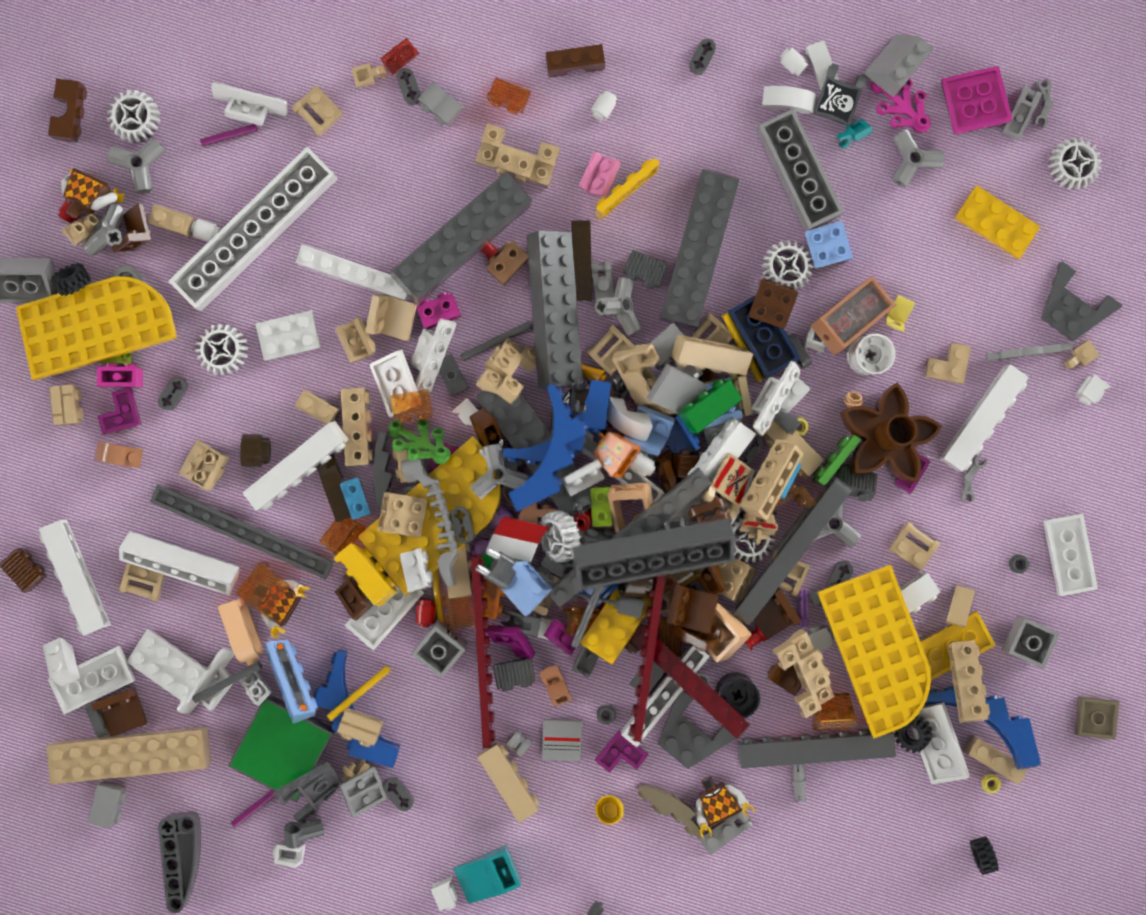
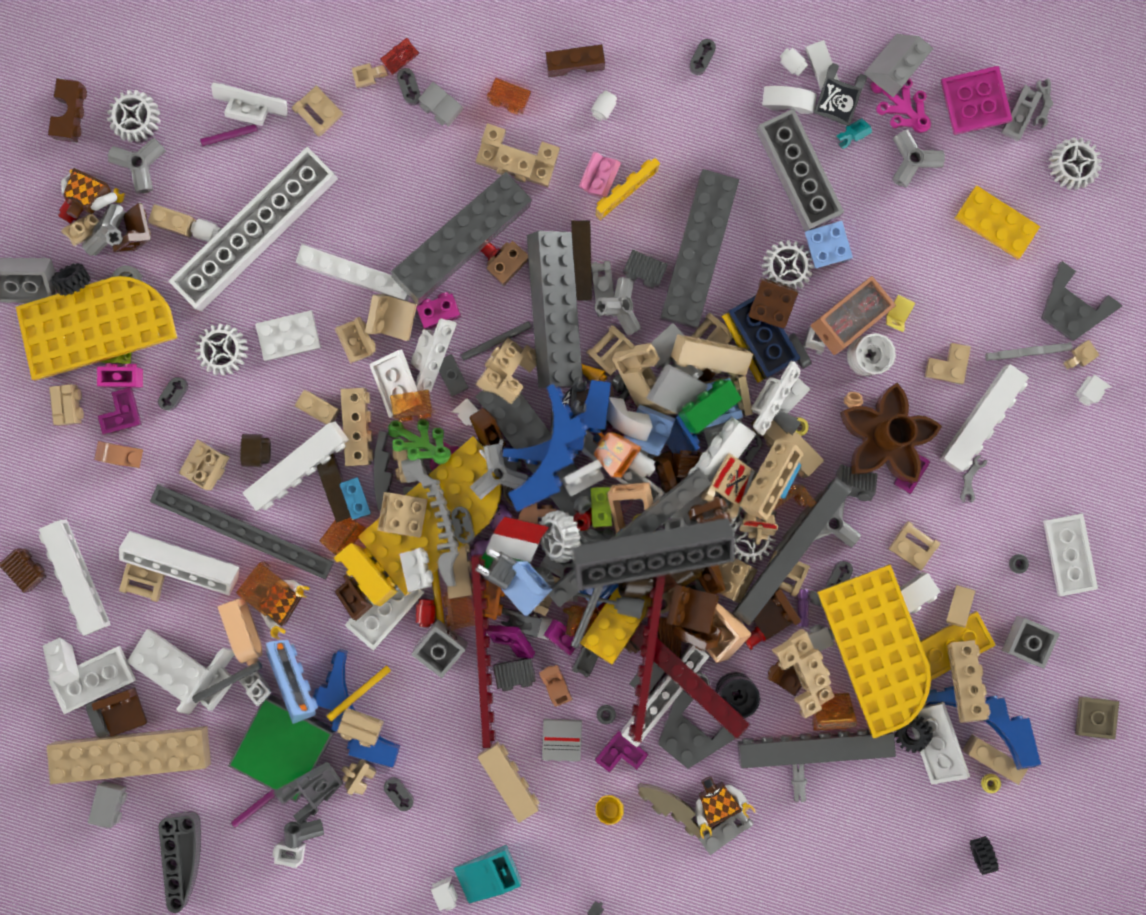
light grey slope [339,766,388,818] -> none
light grey wheel [505,730,532,757] -> none
bright green plate [812,435,861,486] -> none

